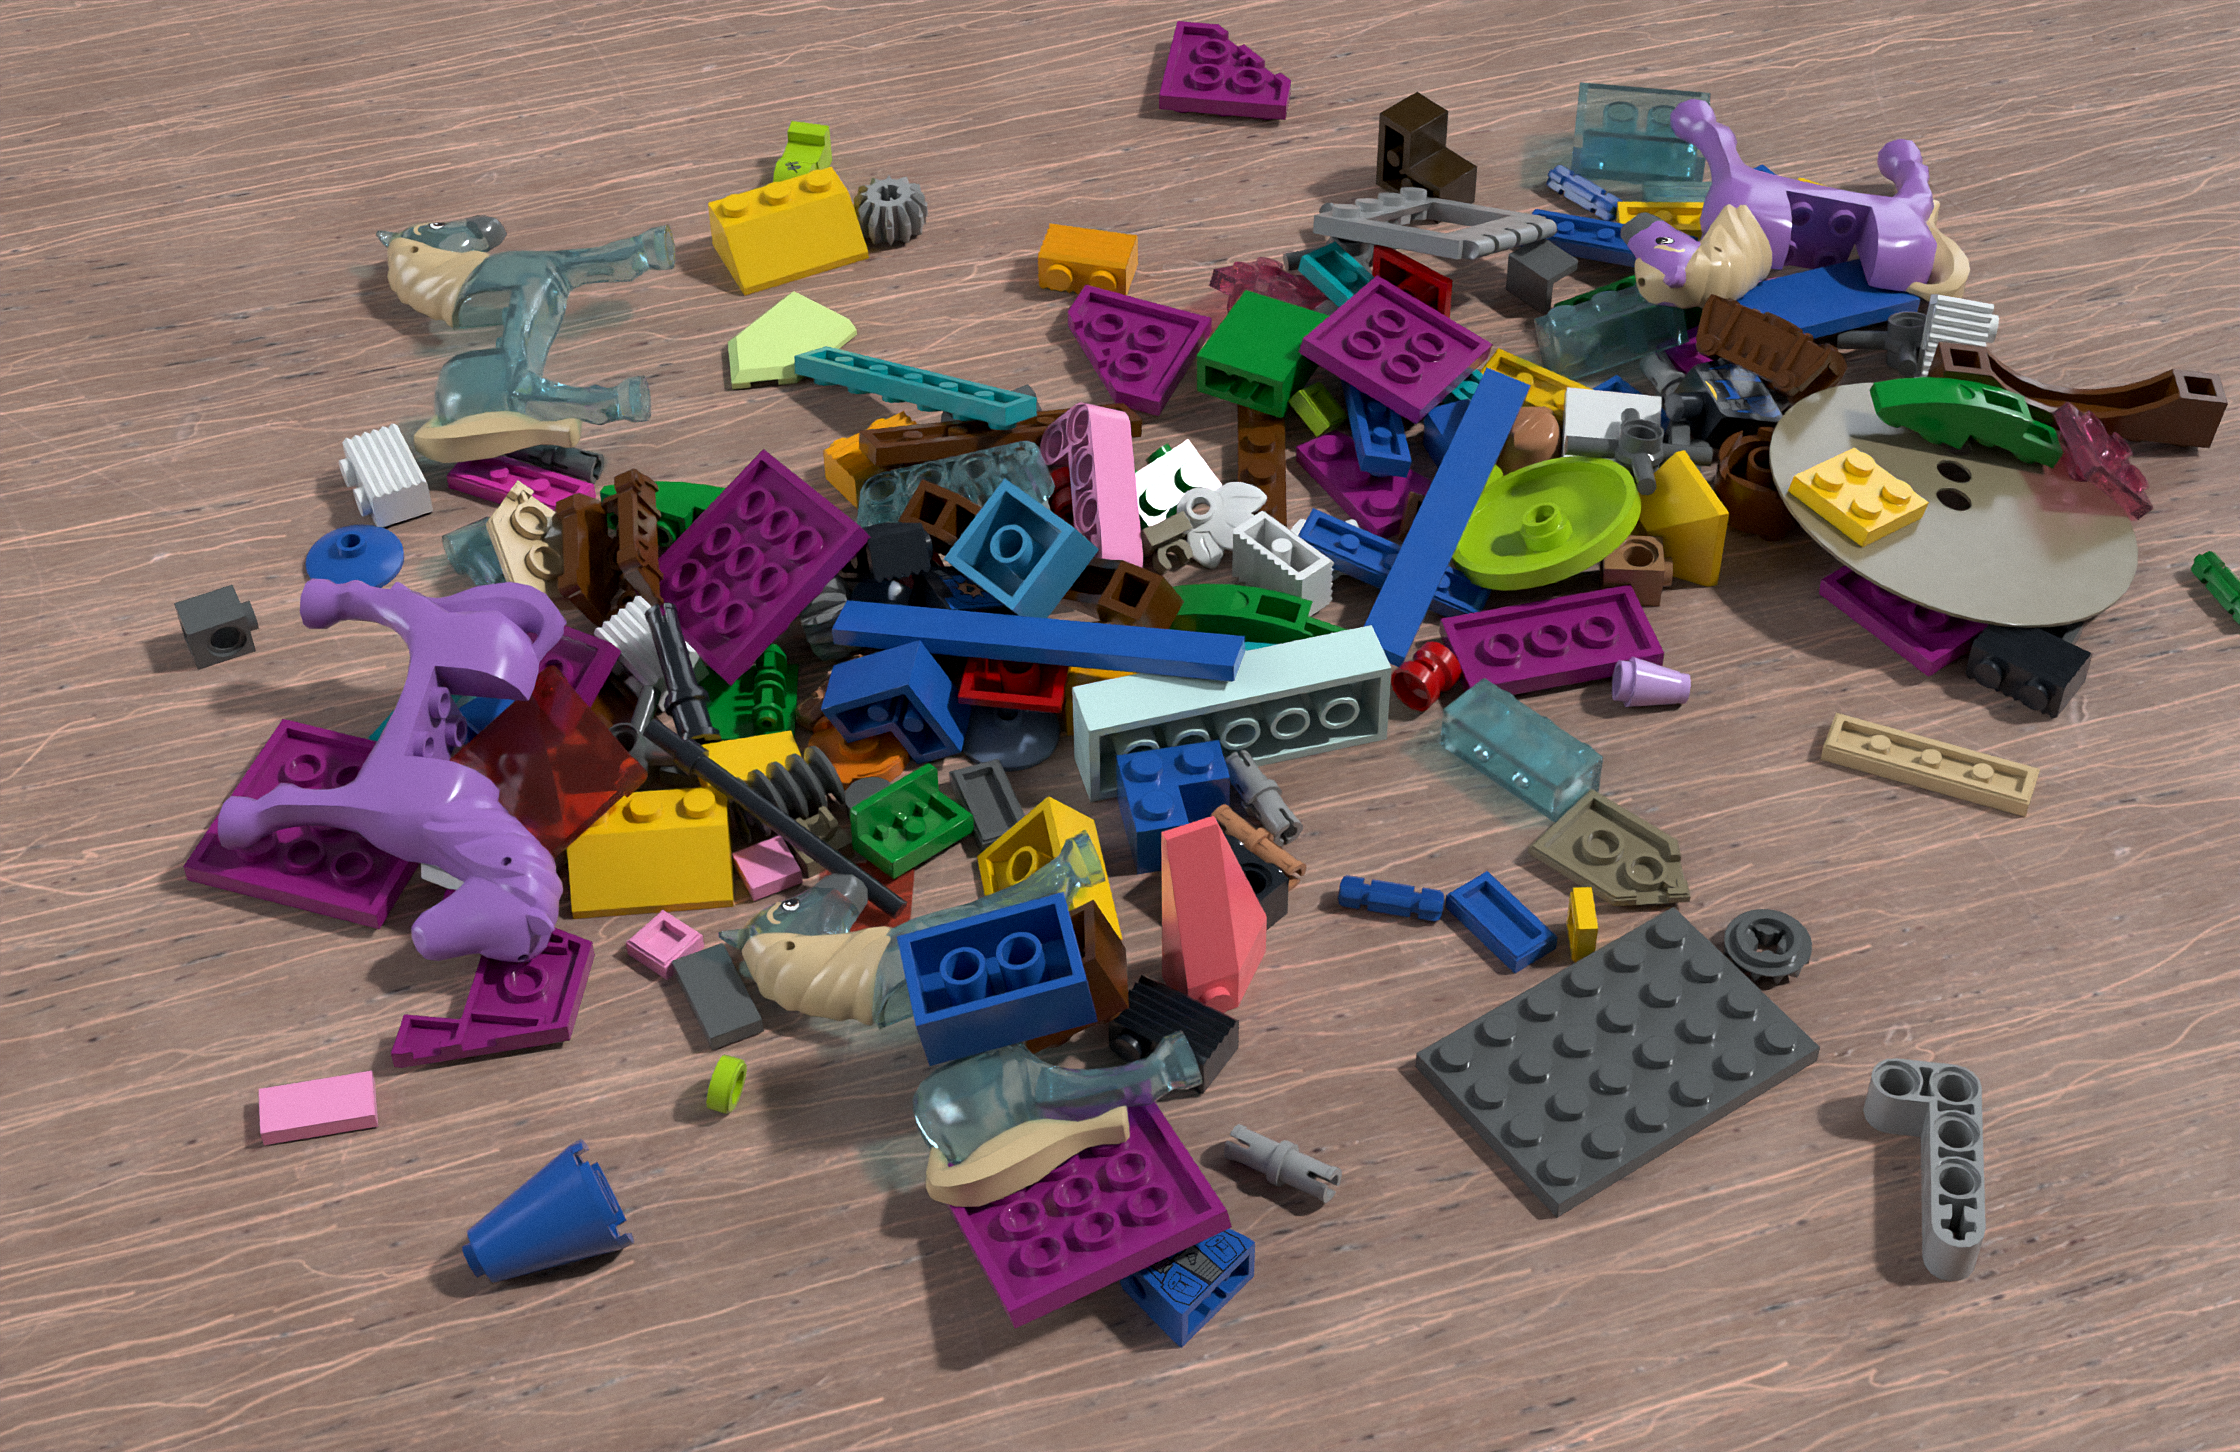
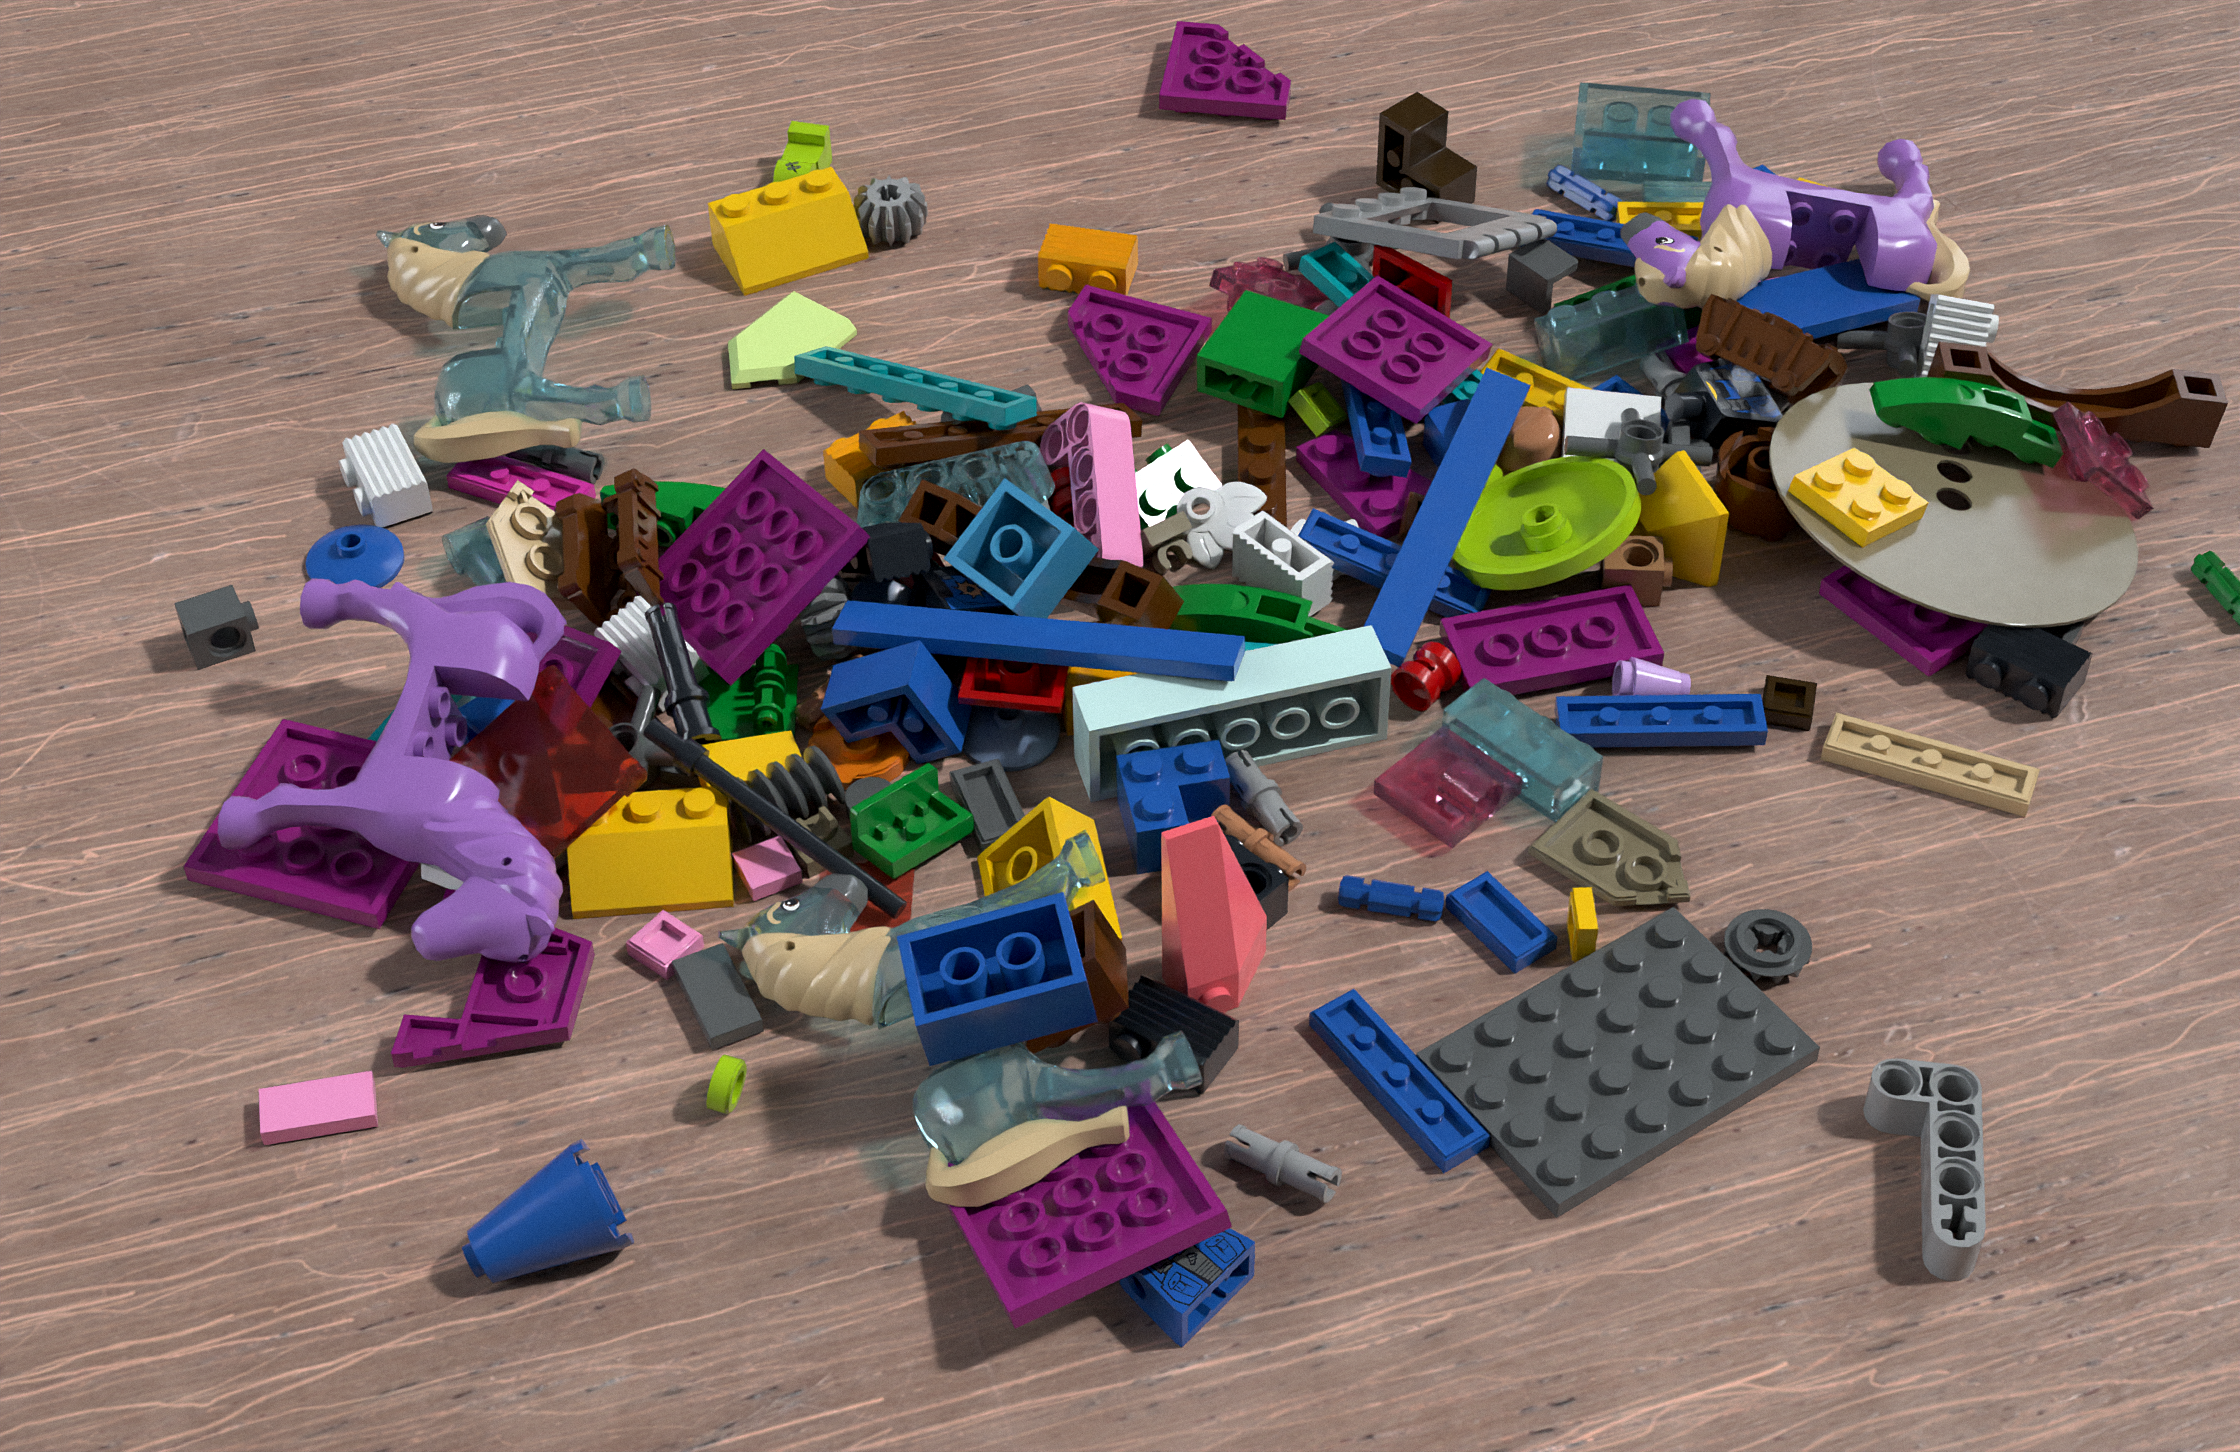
none -> blue tile [1309,989,1490,1173]
none -> clear pink plate [1374,726,1523,848]
none -> blue plate [1554,694,1768,748]
none -> dark brown tile [1762,675,1817,731]

